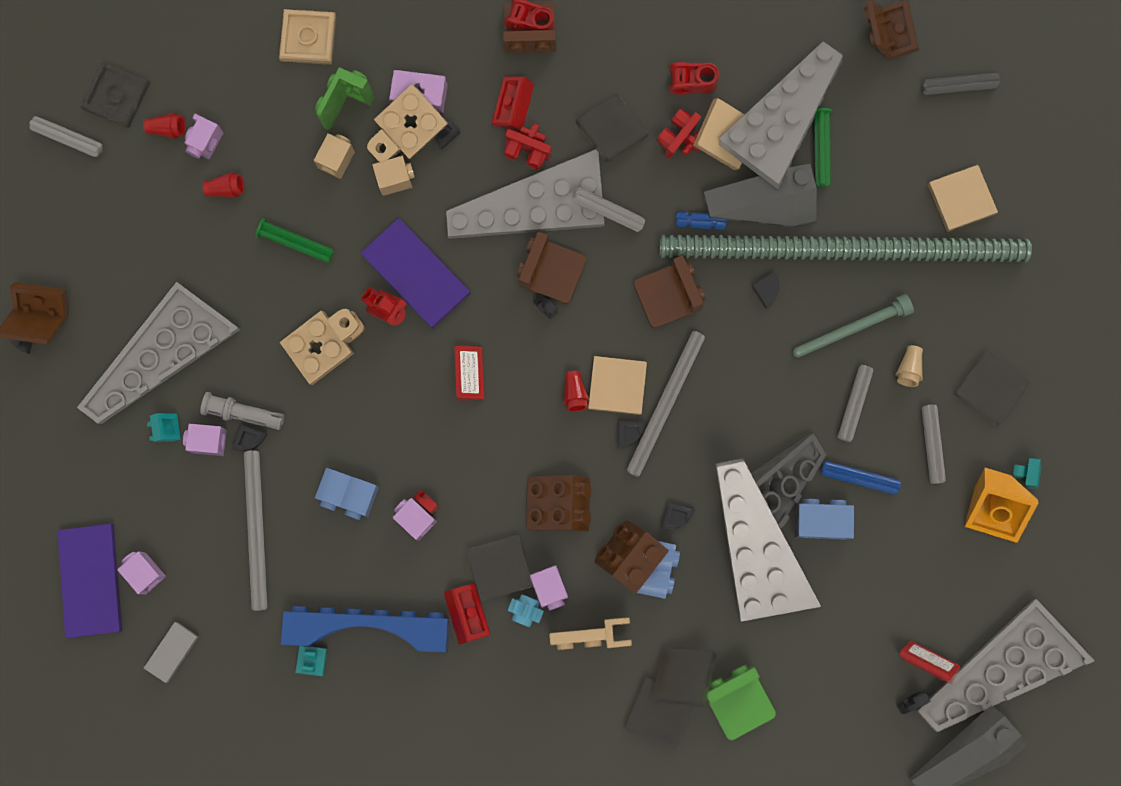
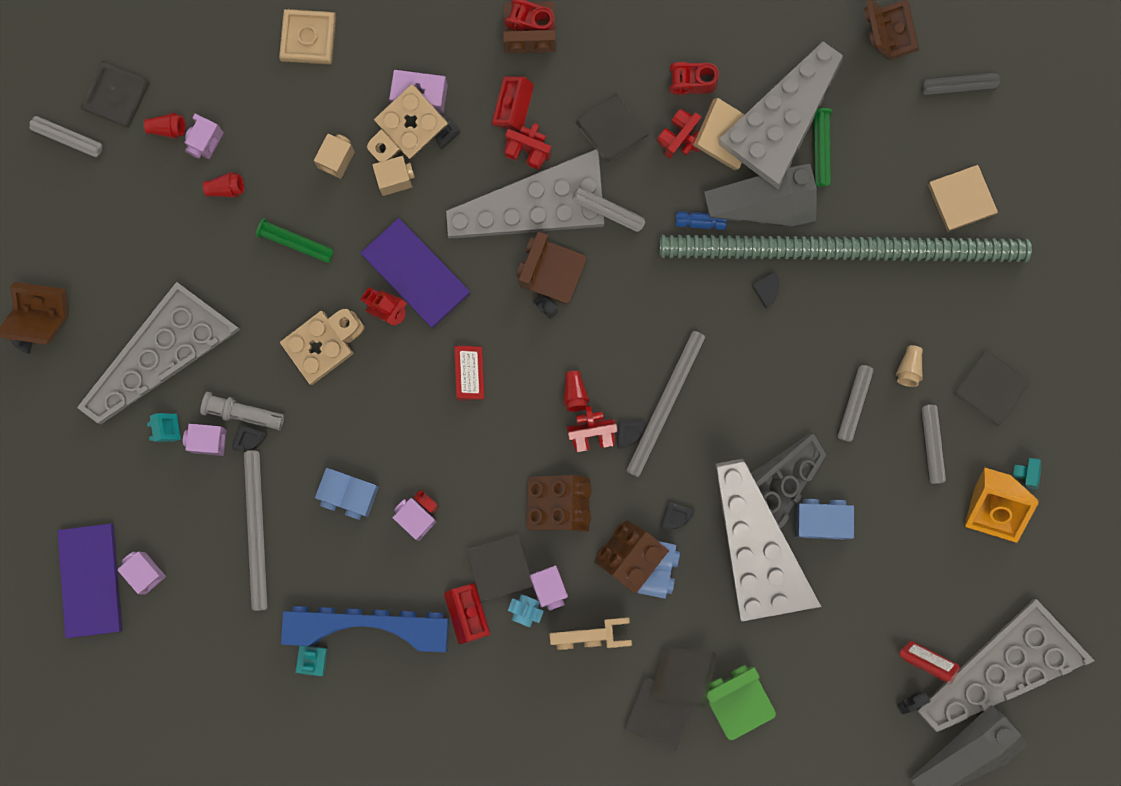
light grey tile [144,622,199,683] -> none
bright green bracket [315,67,375,130] -> none
tan tile [588,356,647,415] -> none
reddish brown bracket [634,255,705,328] -> none
sand green piece [793,294,914,358] -> none
blue axle [821,461,901,495] -> none
none -> hips [567,406,617,452]

